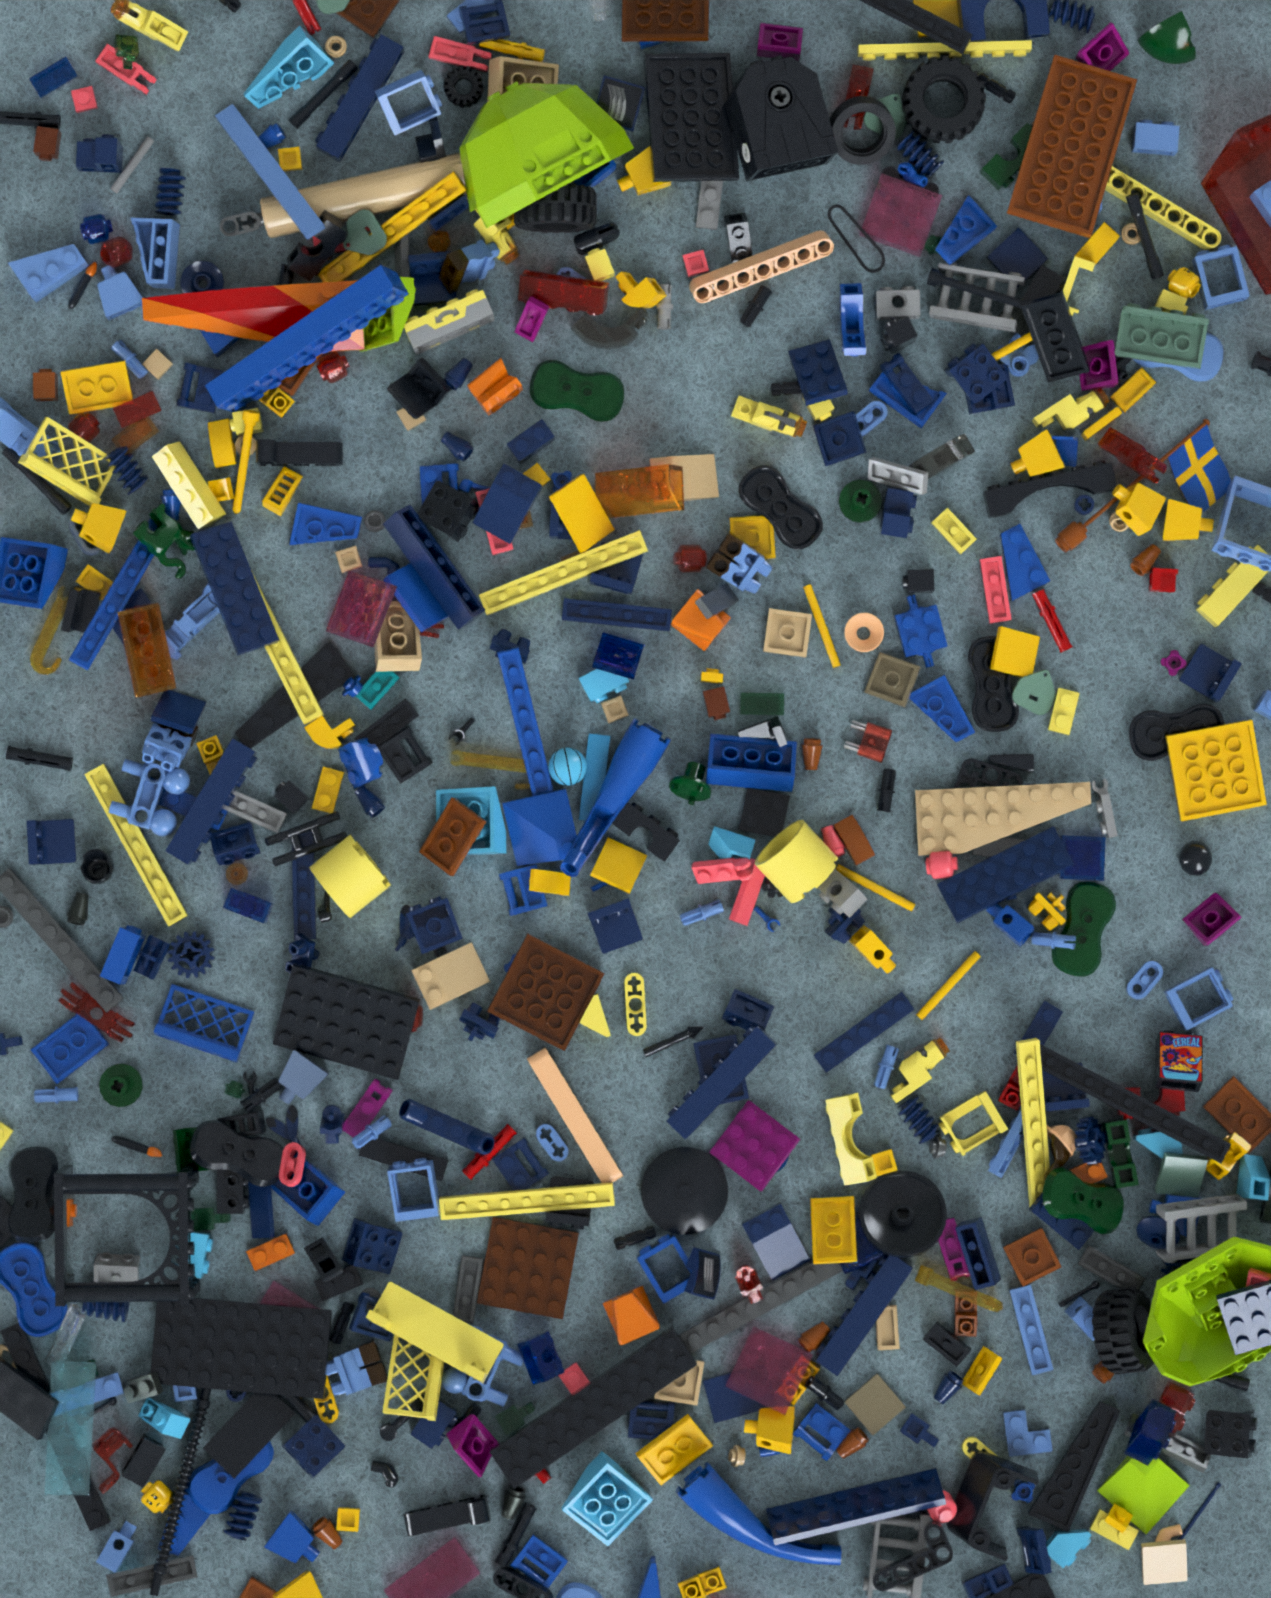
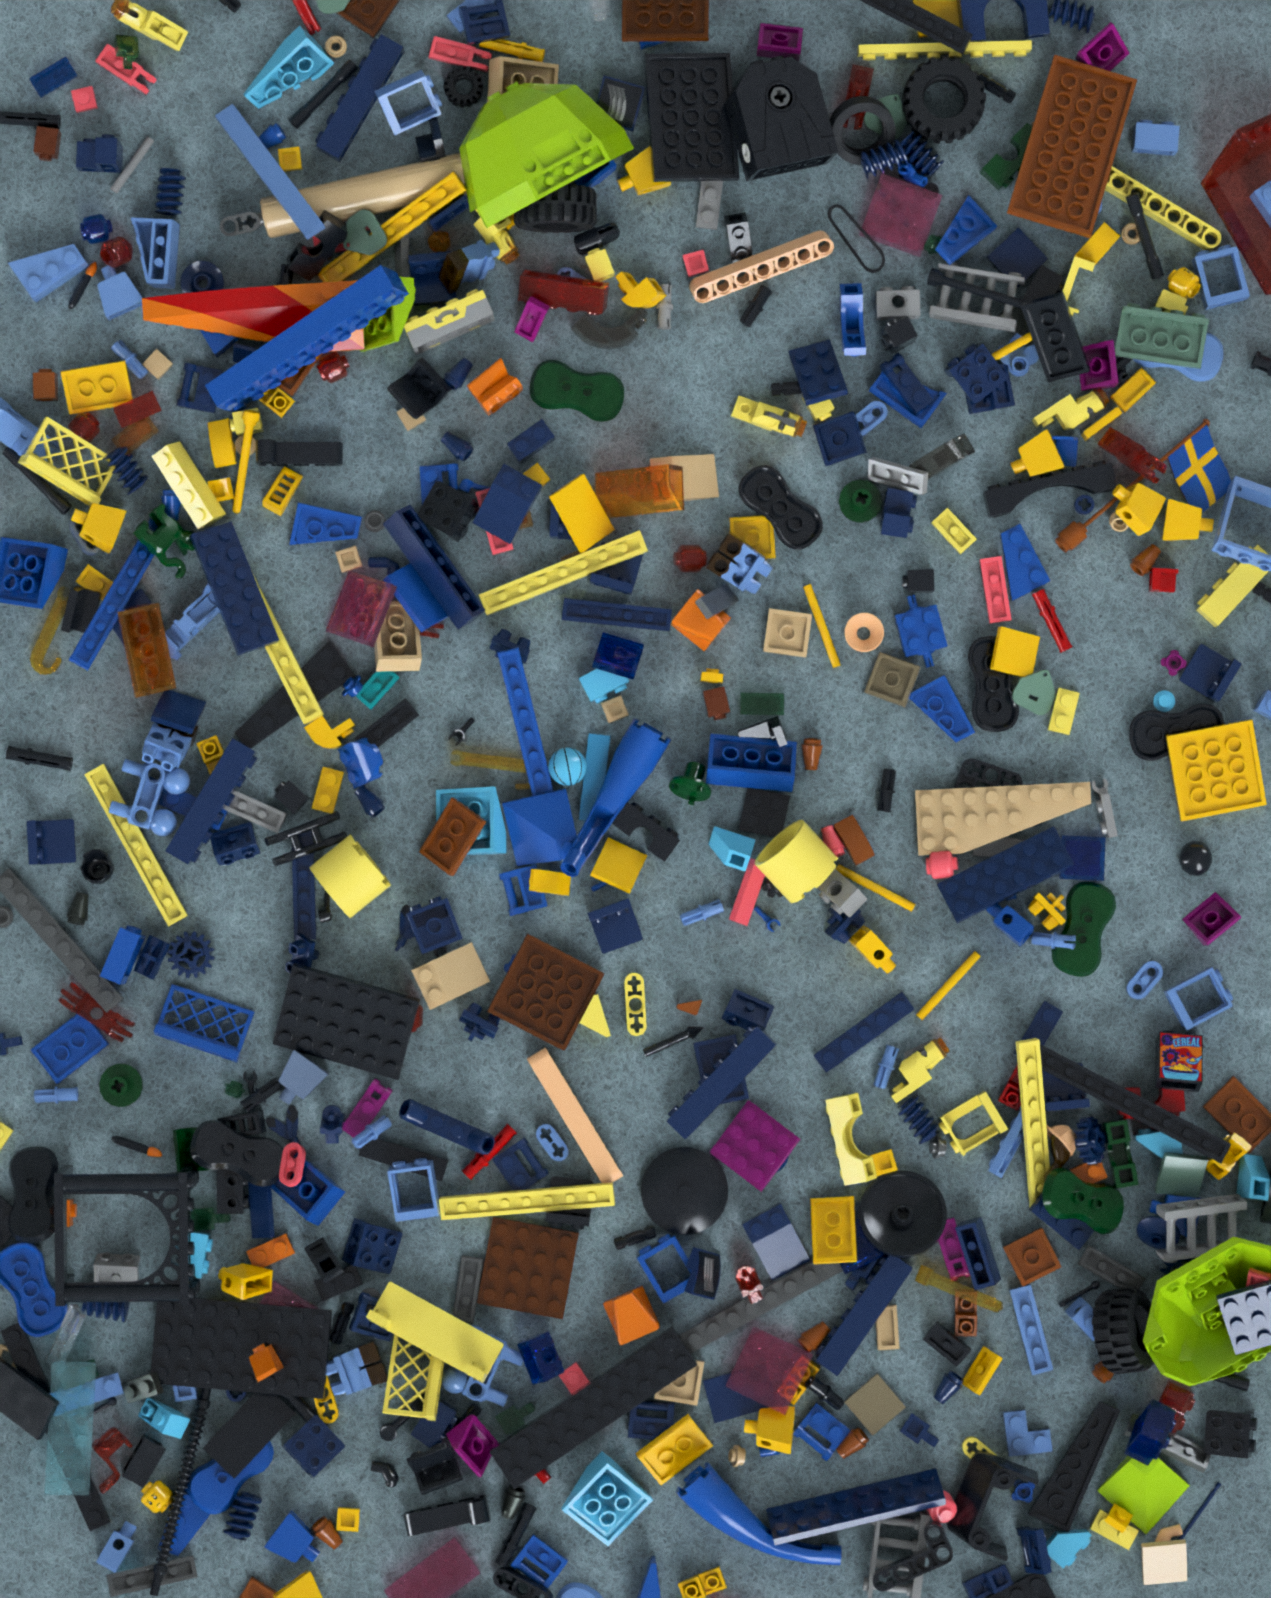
clear blue brick [223,888,274,924] -> none
clear orange tile [226,863,248,885] -> none
black plate [377,726,433,784] -> none
blue plate [551,471,572,492] -> none
coral hinge [691,858,755,884] -> none
clear red piece [844,720,892,763] -> none
black slope [988,754,1034,772] -> none
dark green brick [1137,11,1196,64] -> none
none -> yellow torso [218,1263,273,1300]
none -> dark blue slope [233,343,256,363]
none -> orange slope [249,1343,284,1382]
none -> black bracket [406,1443,463,1495]
none -> dark orange slope [676,1000,702,1016]
none -> dark blue piece [860,140,908,179]
none -> medium azure plate [1153,690,1175,712]

